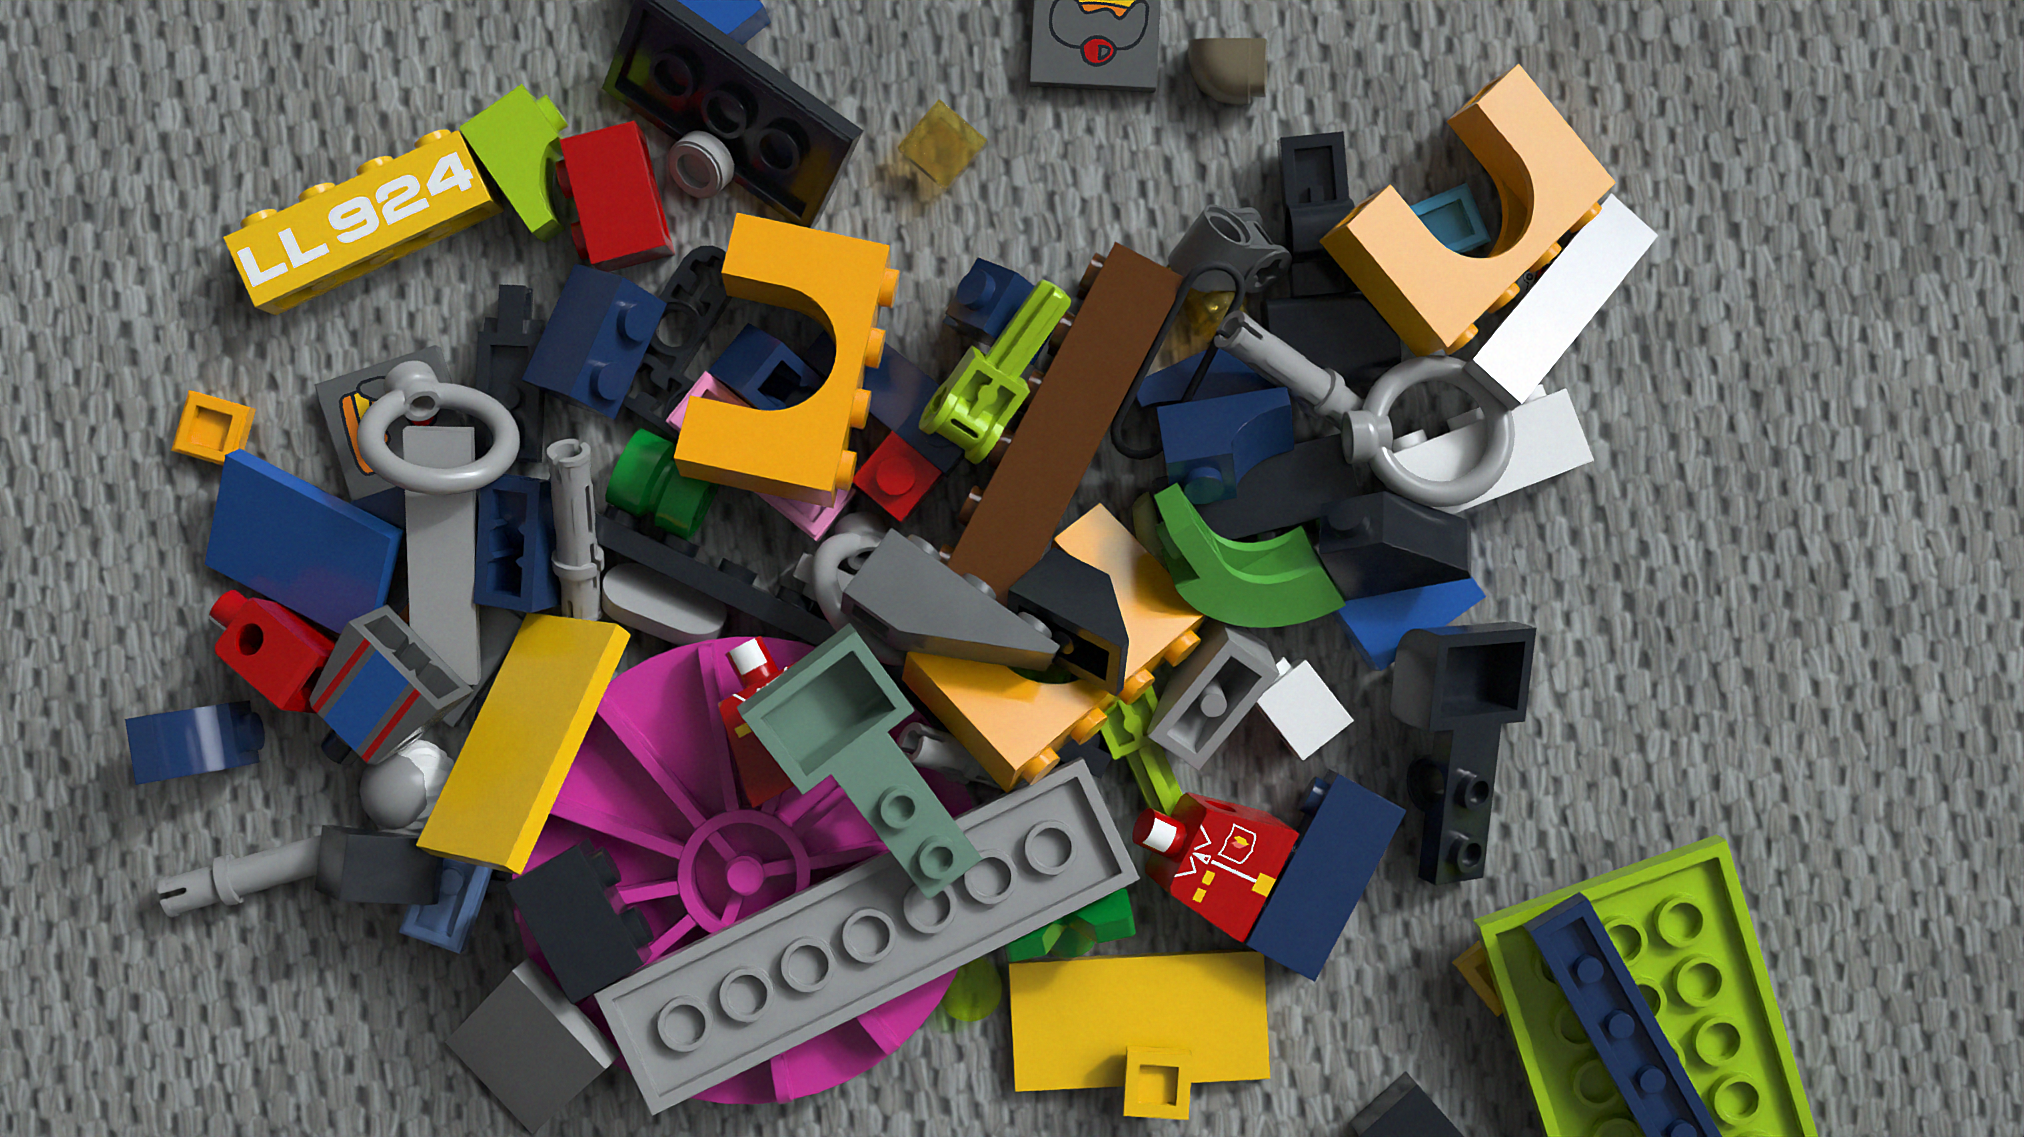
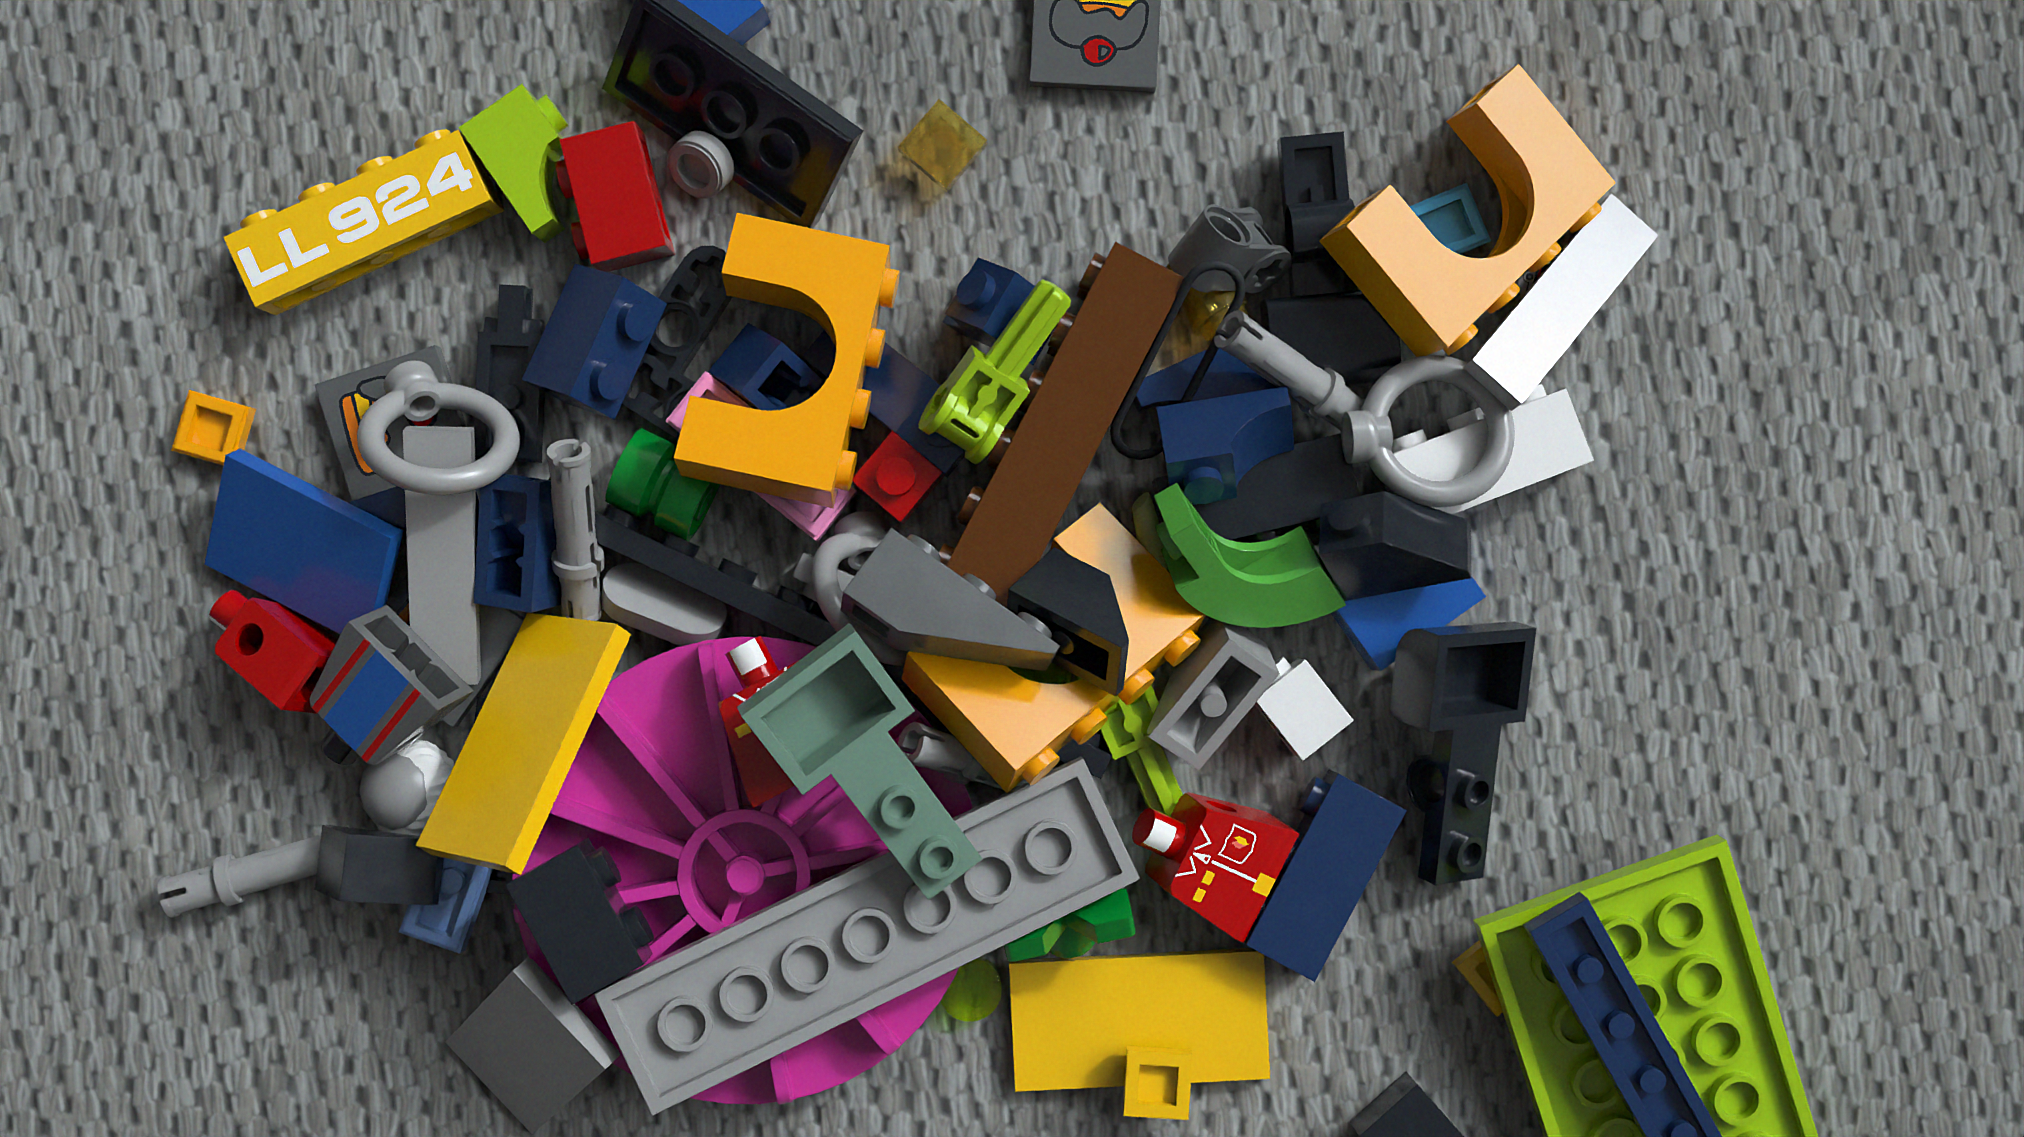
dark blue arch [125,700,265,785] -> none
dark tan piece [1188,38,1268,105] -> none

